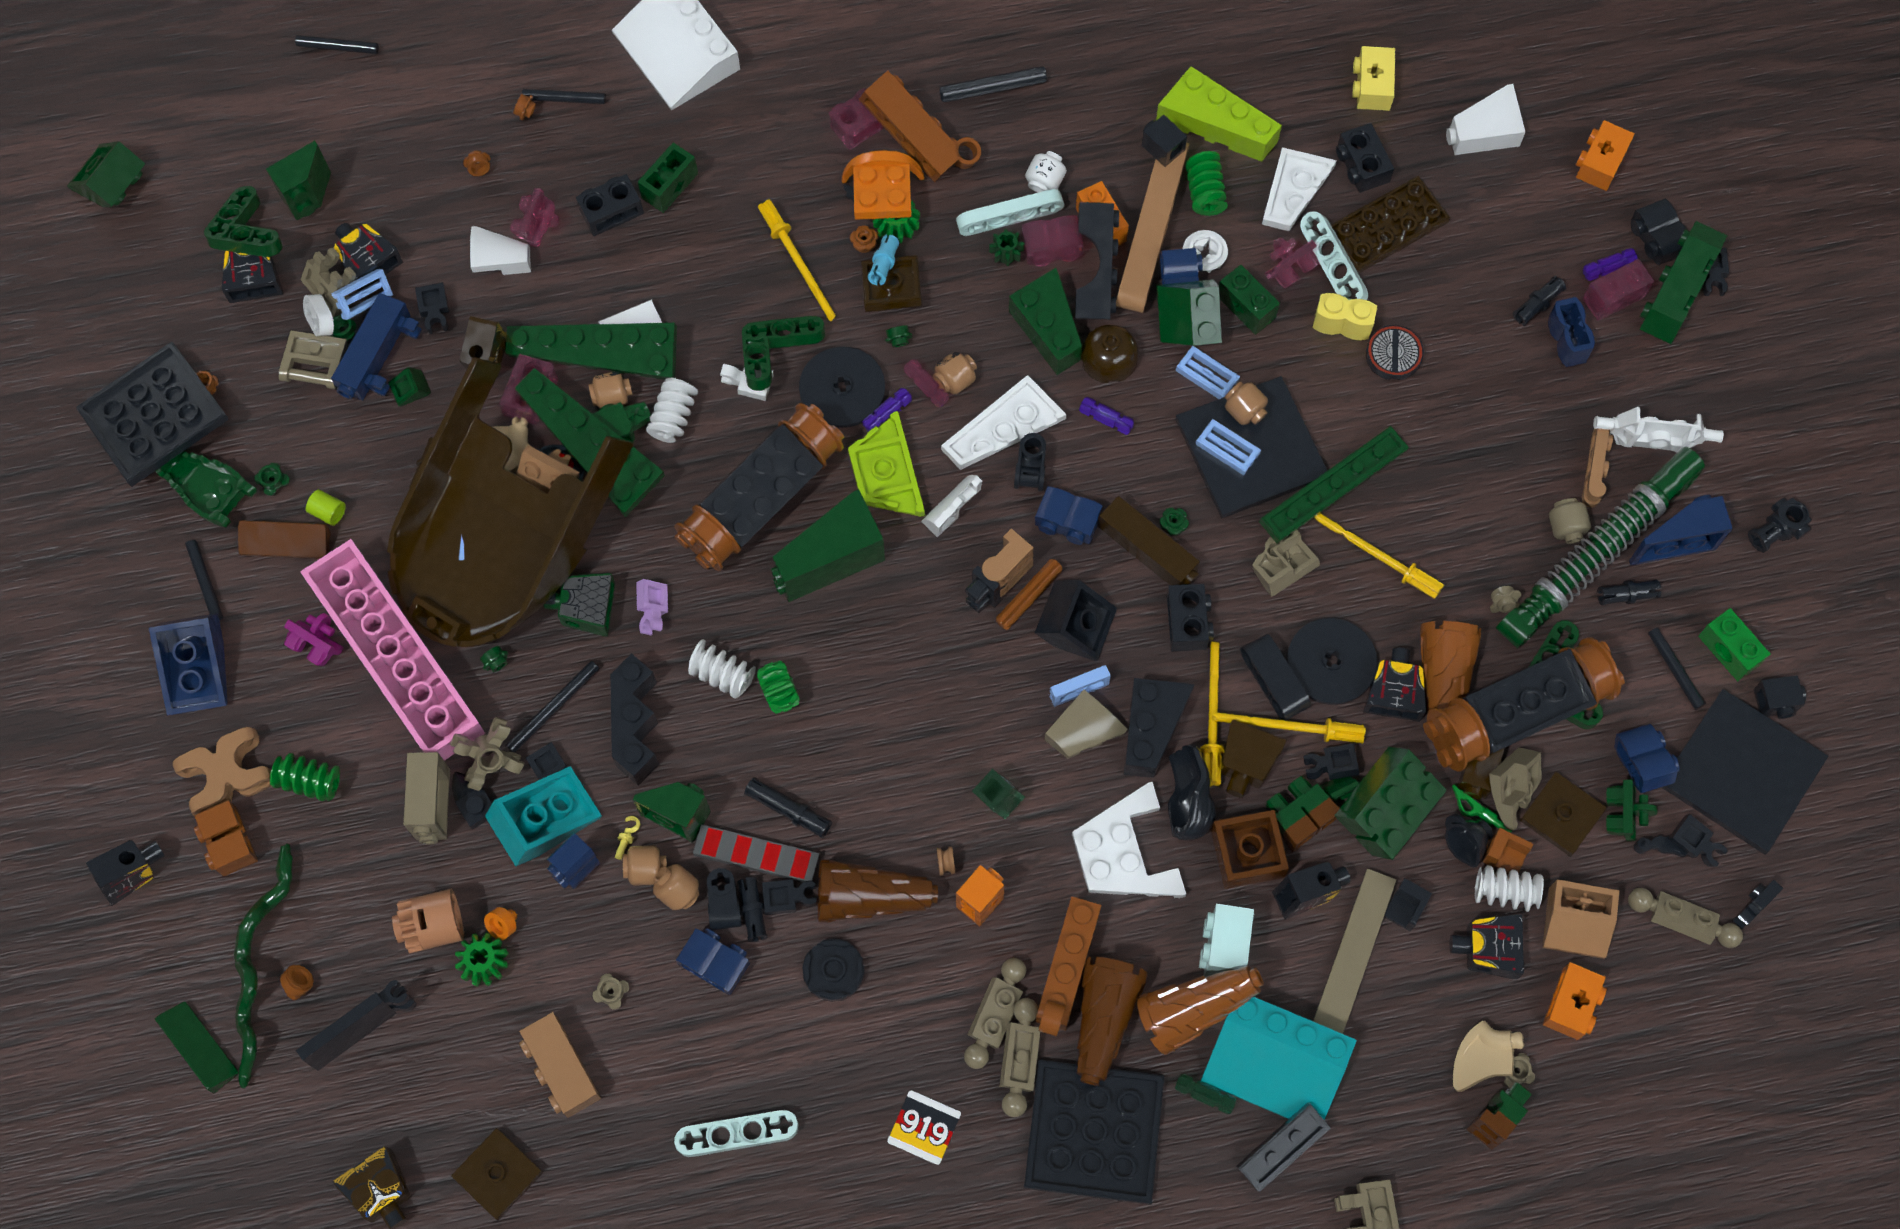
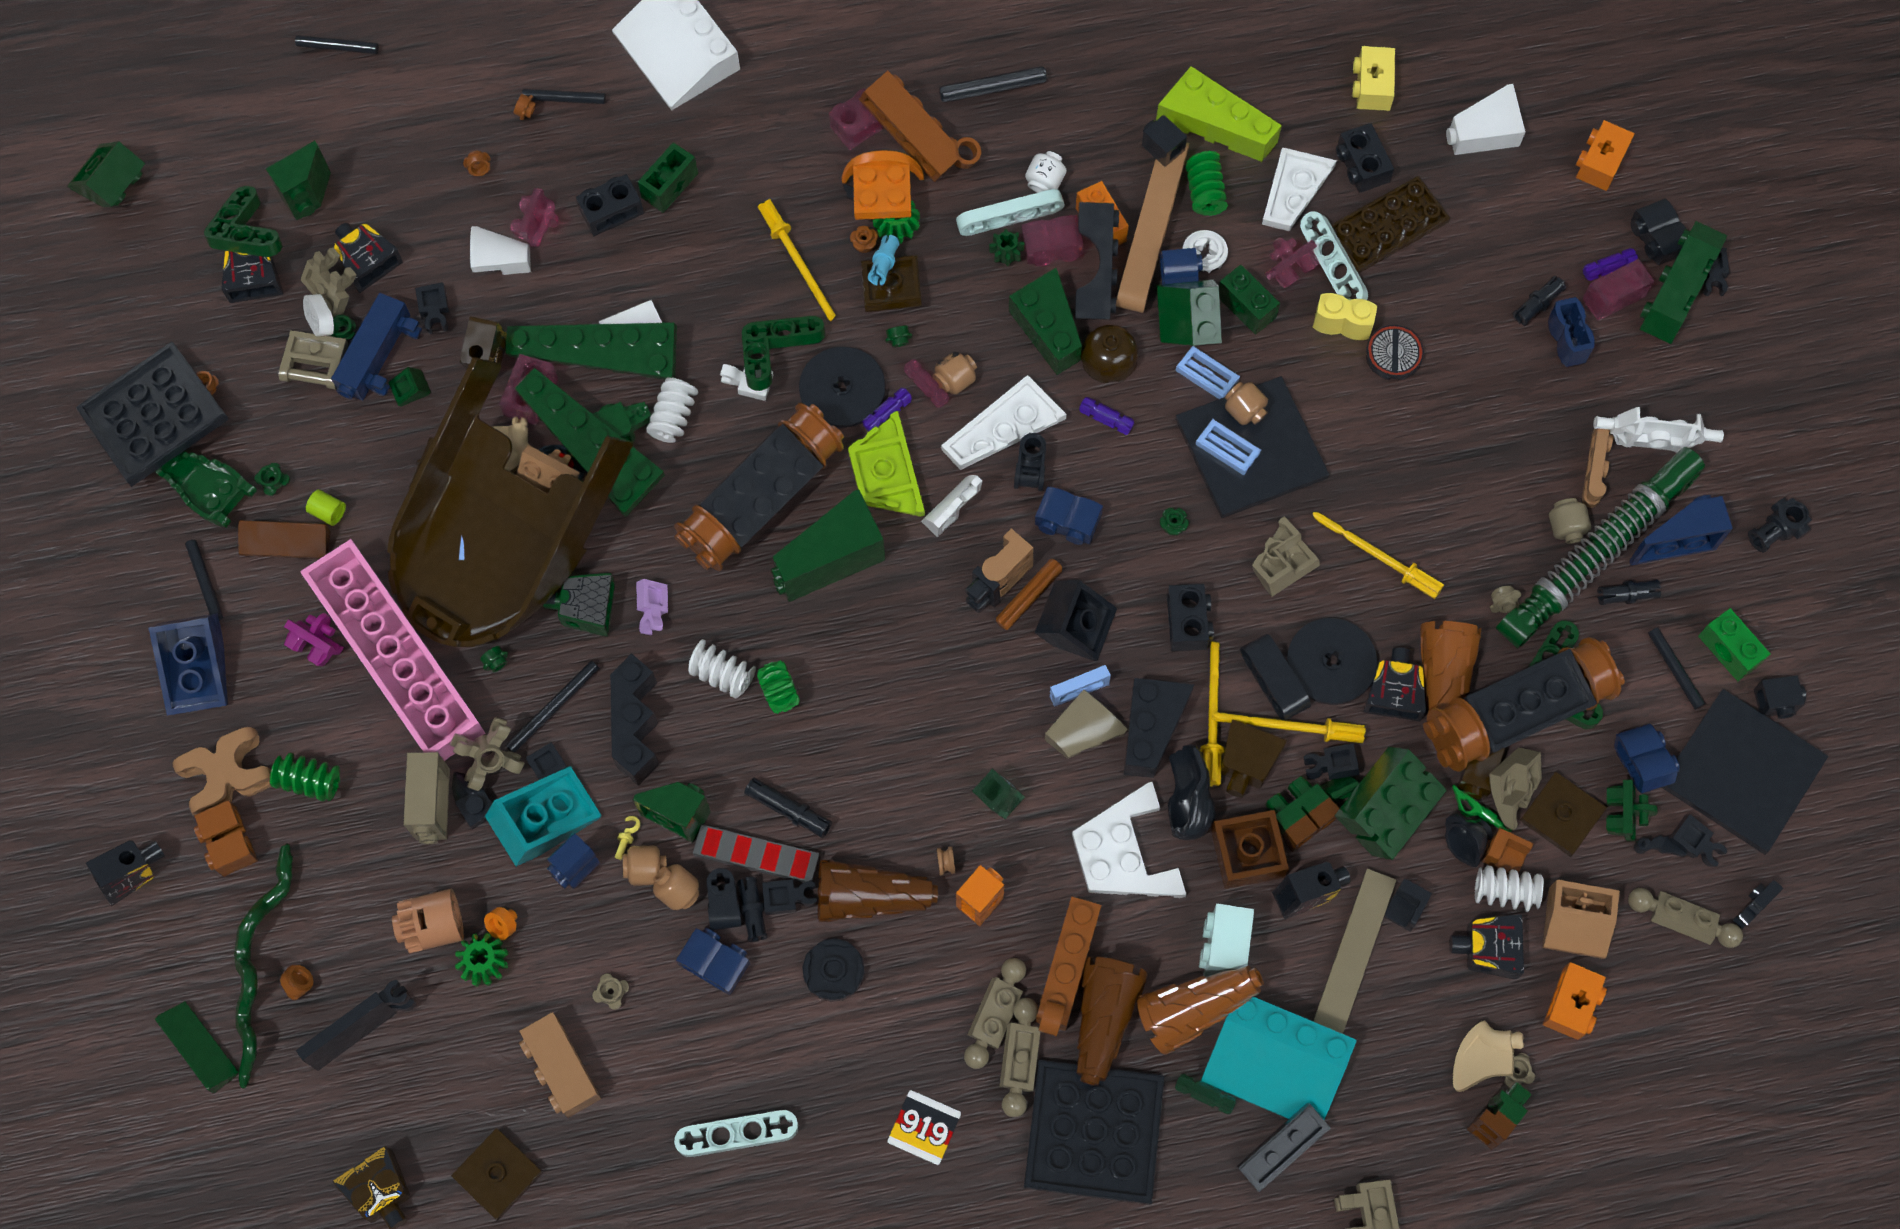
light blue tile [331,269,393,320] -> none
medium nougat head [588,371,633,409] -> none
dark brown brick [1098,496,1200,585] -> none
dark green tile [1259,426,1409,544] -> none

